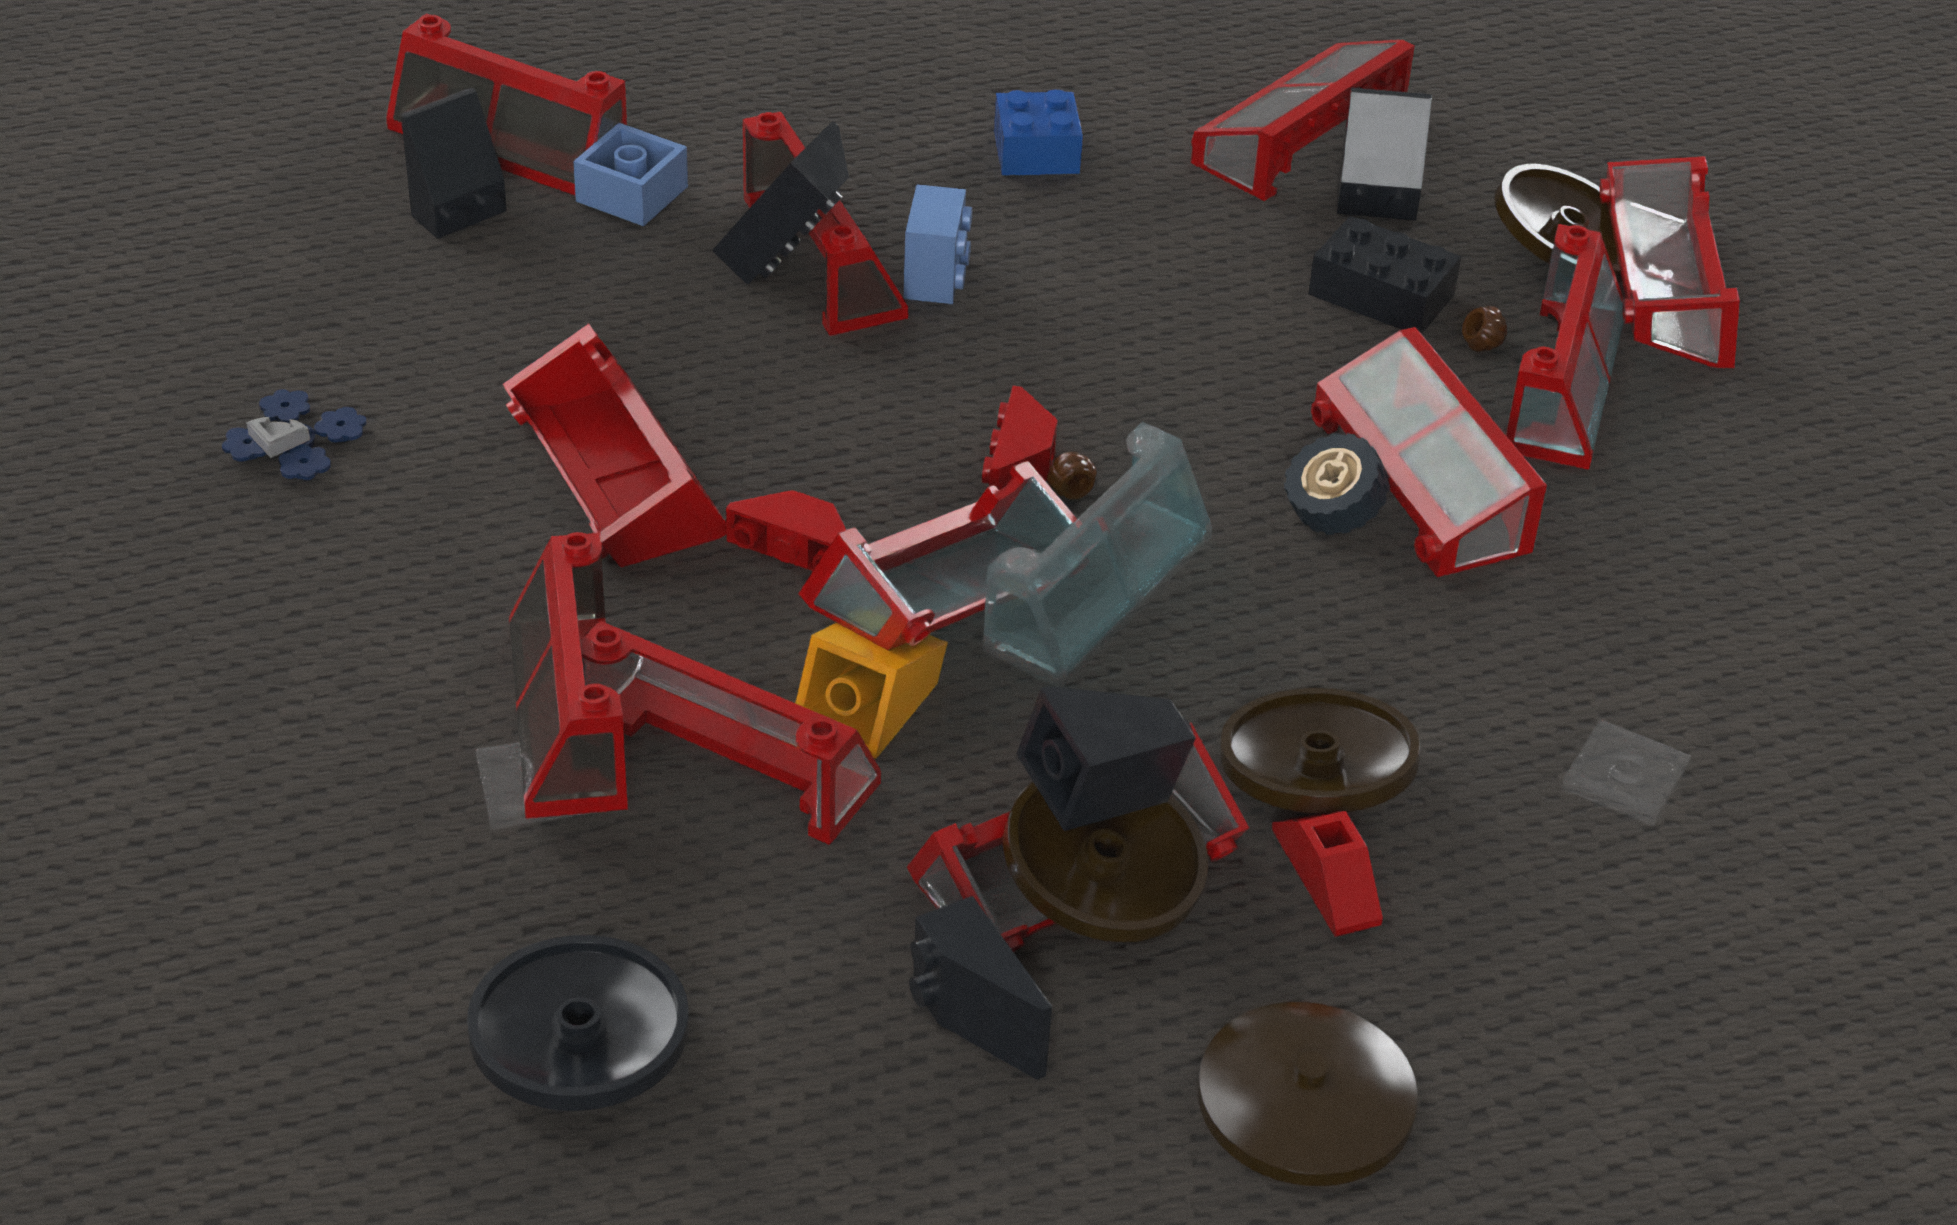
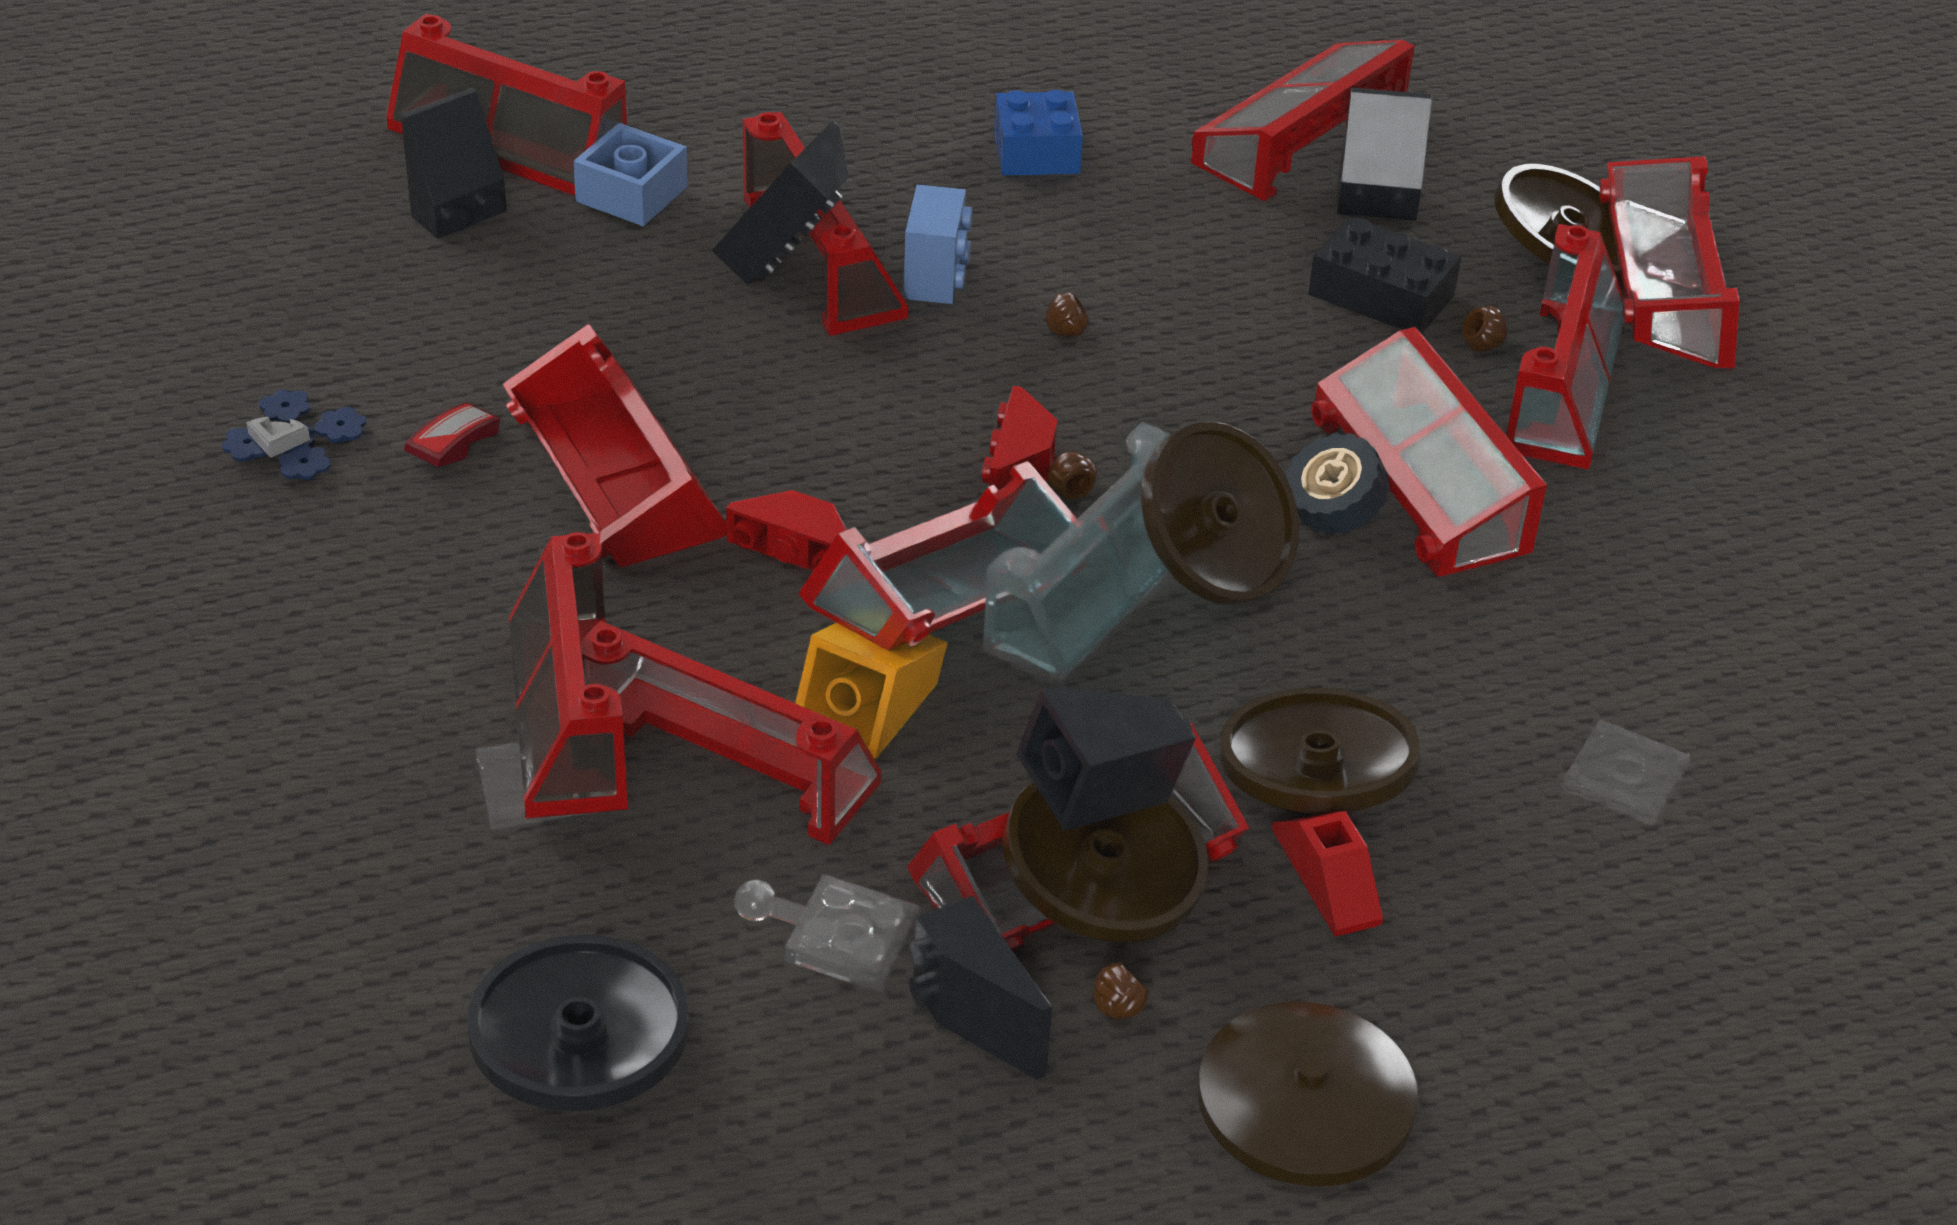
none -> slope [404,402,501,467]
none -> clear plate [734,874,920,992]
none -> reddish brown piece [1046,292,1090,338]
none -> reddish brown piece [1093,962,1150,1019]
none -> dark brown dish [1141,422,1299,605]

